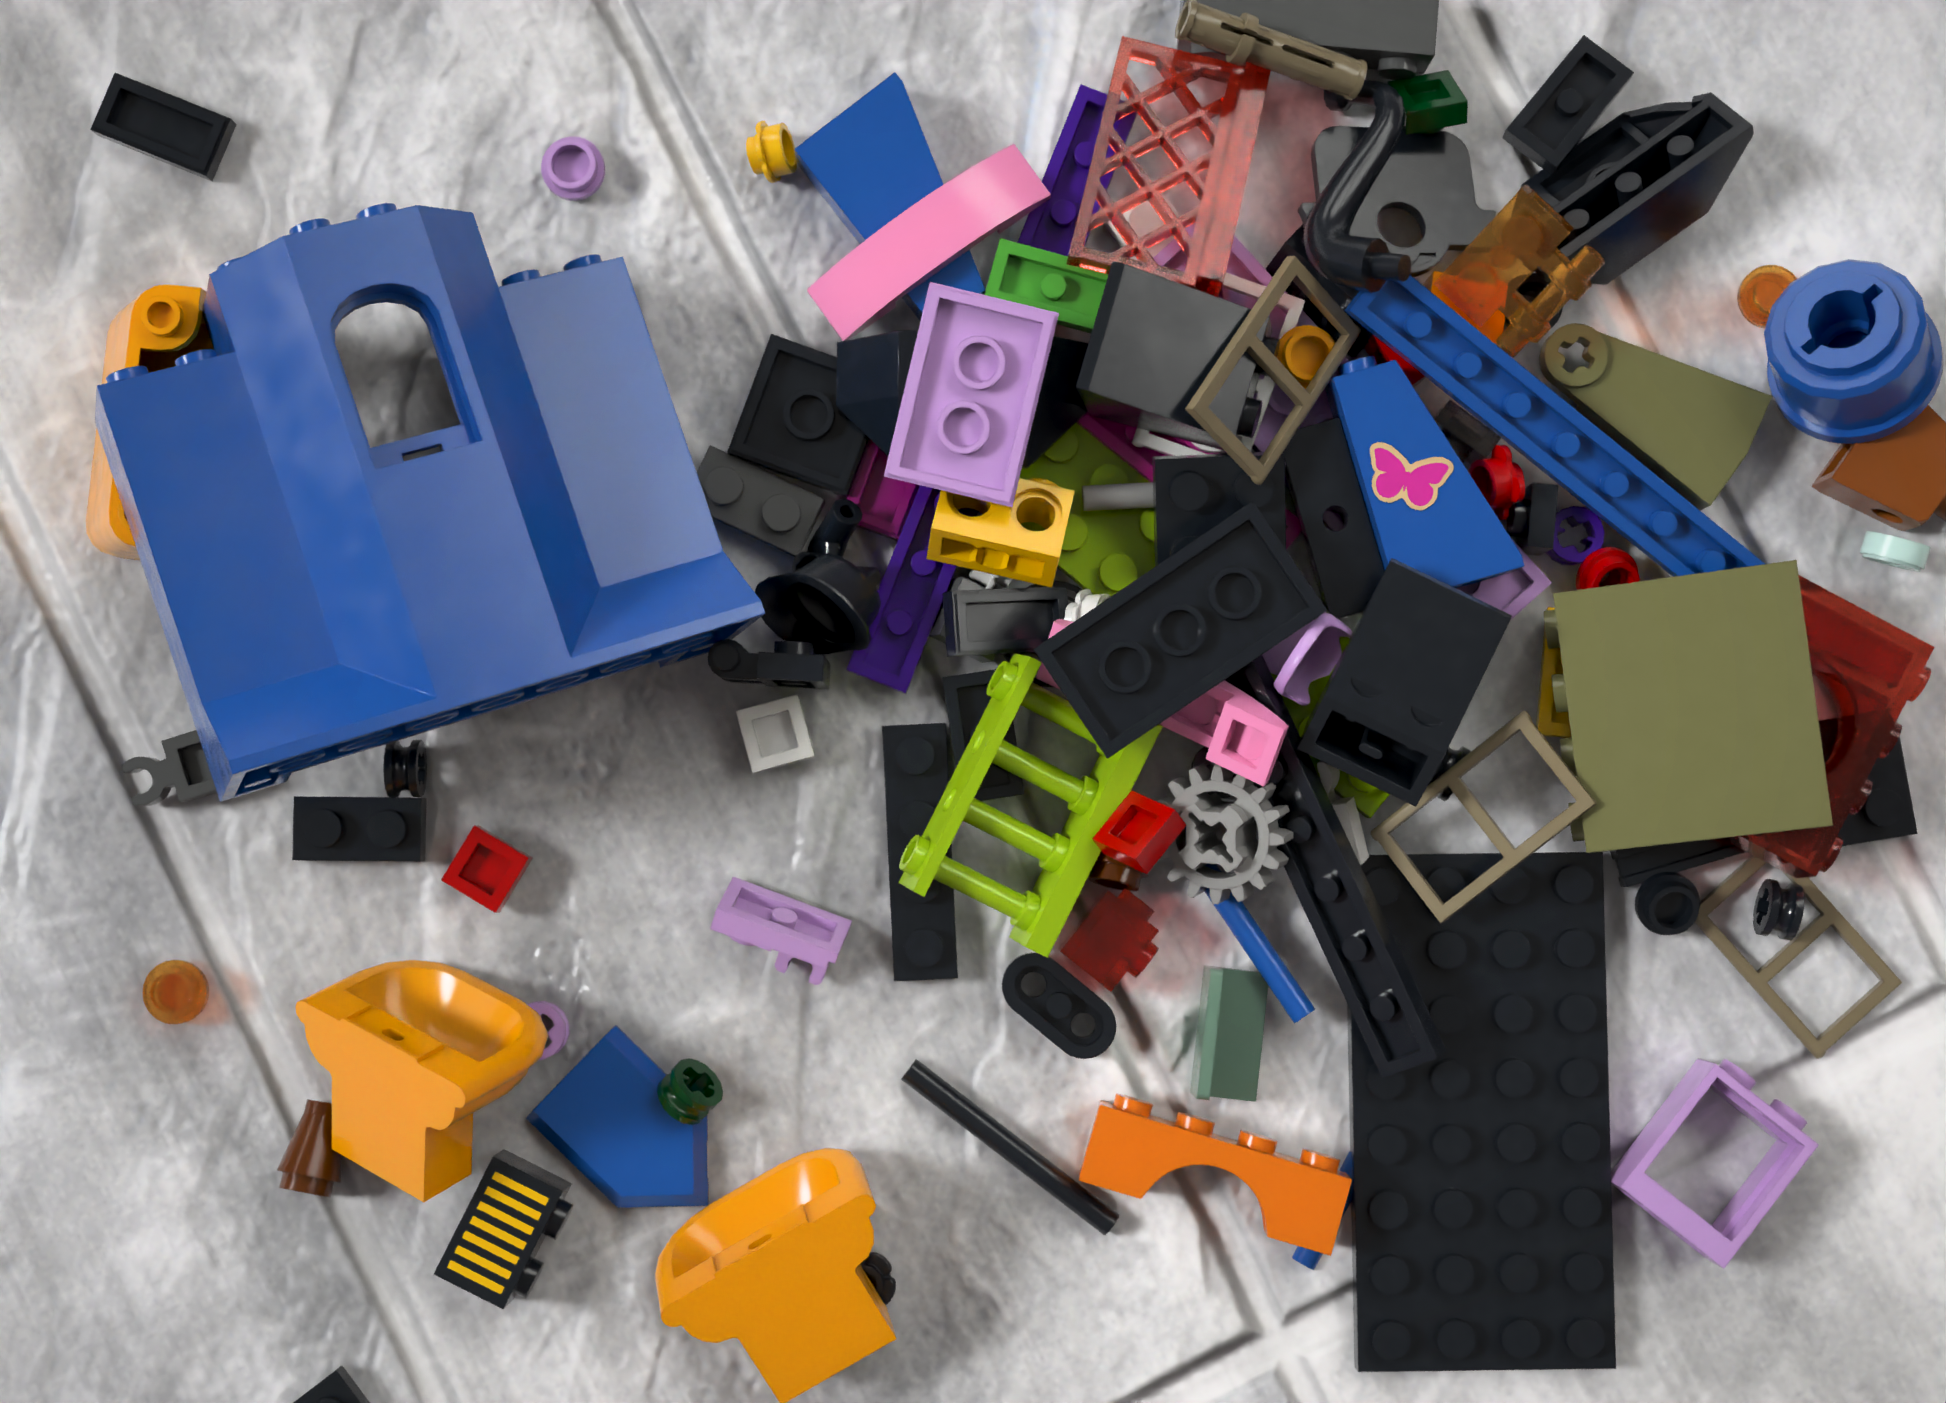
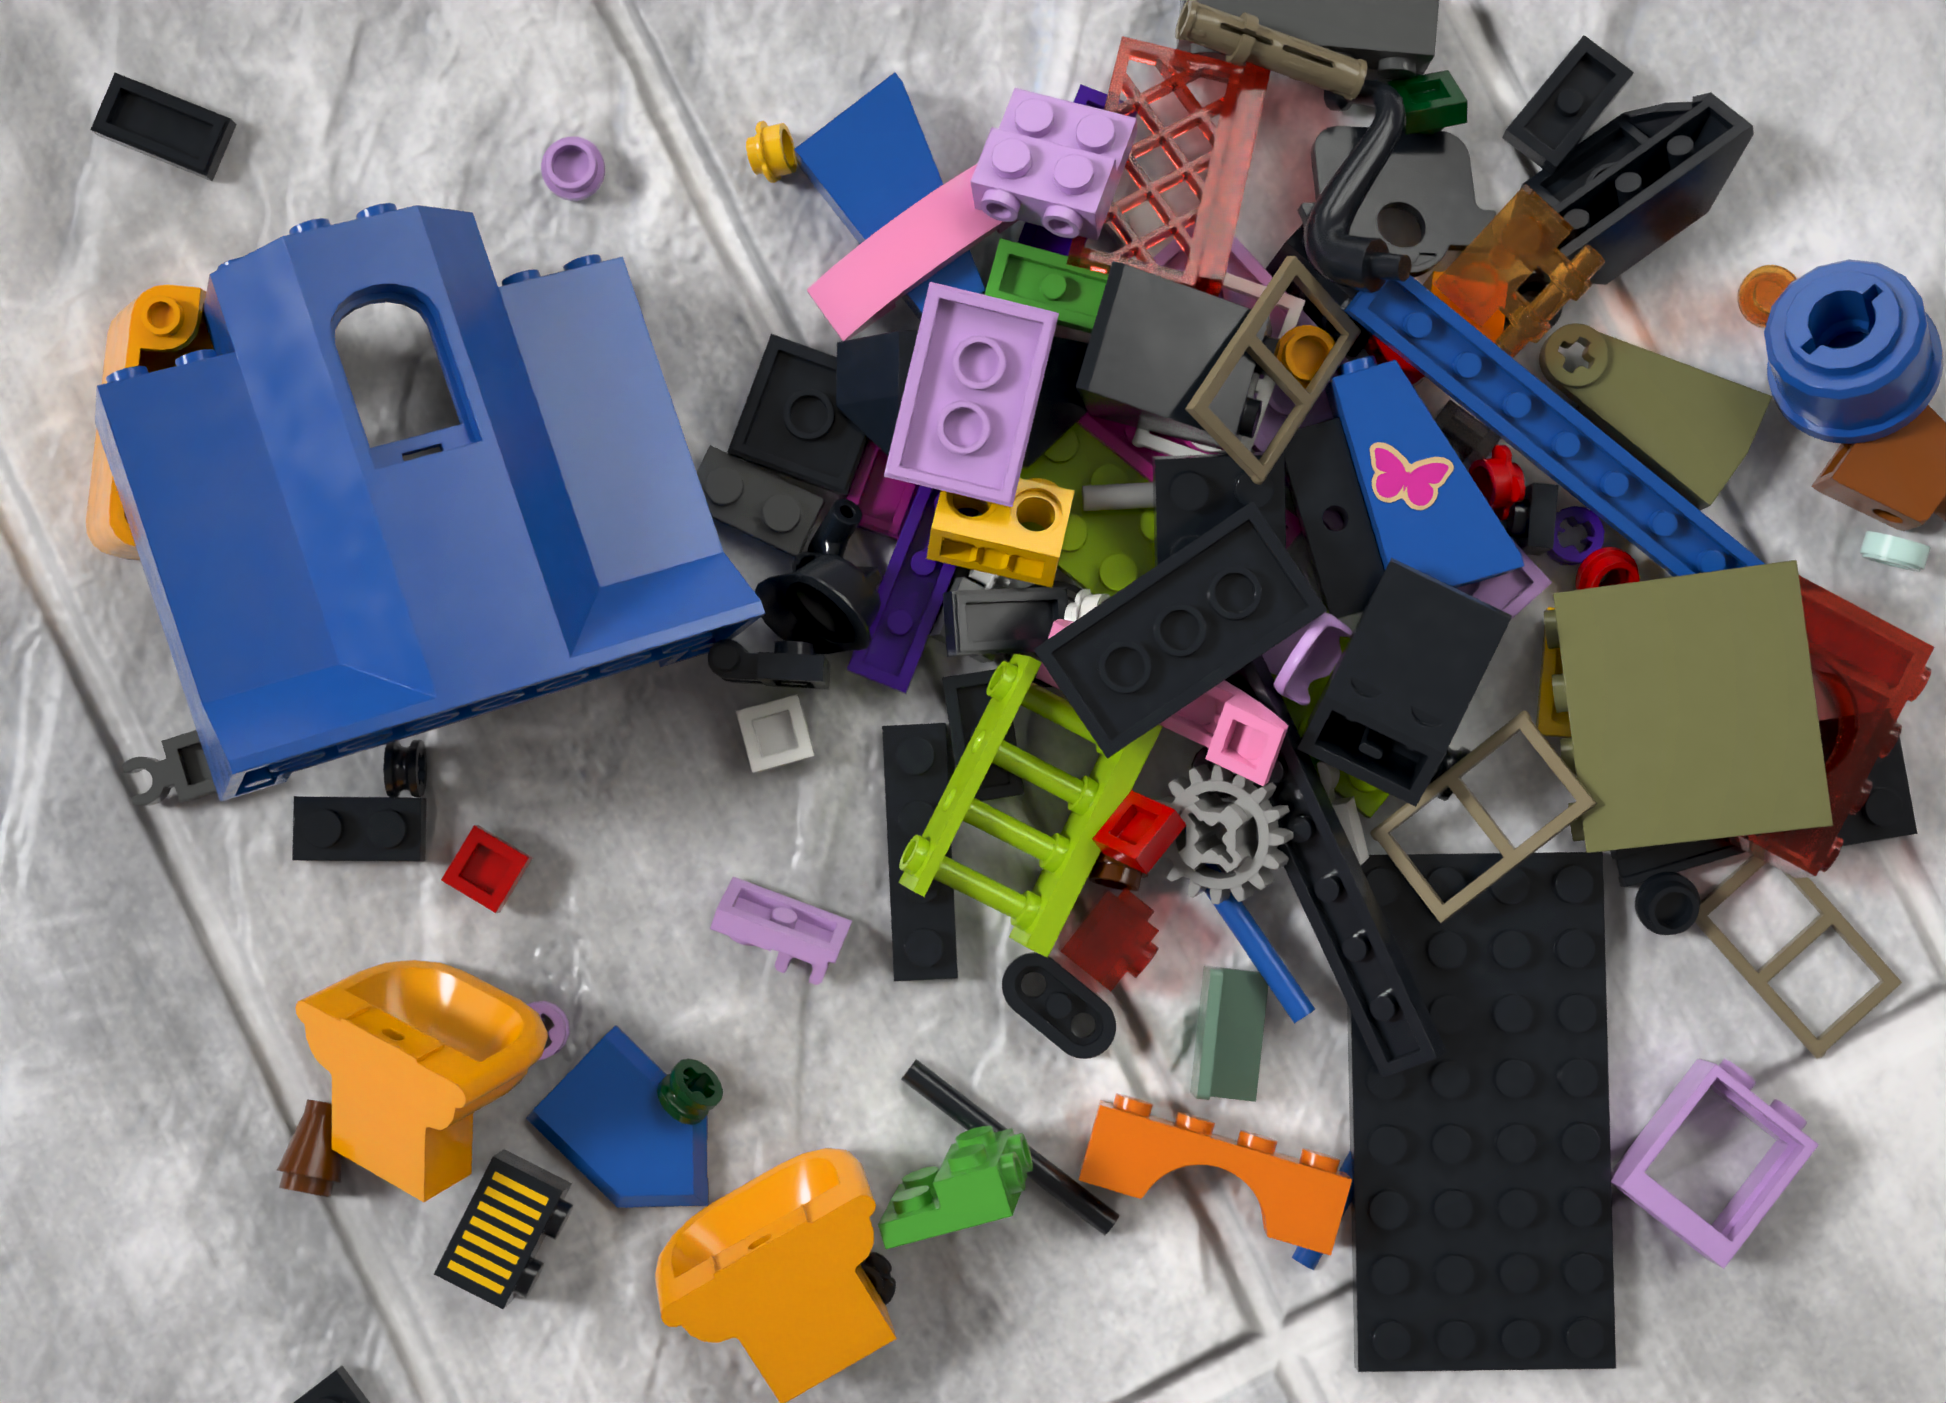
clear orange plate [142,960,209,1024] -> none
black bush [1753,879,1805,941] -> none
none -> bright green plate [878,1126,1033,1249]
none -> lavender plate [970,88,1137,240]

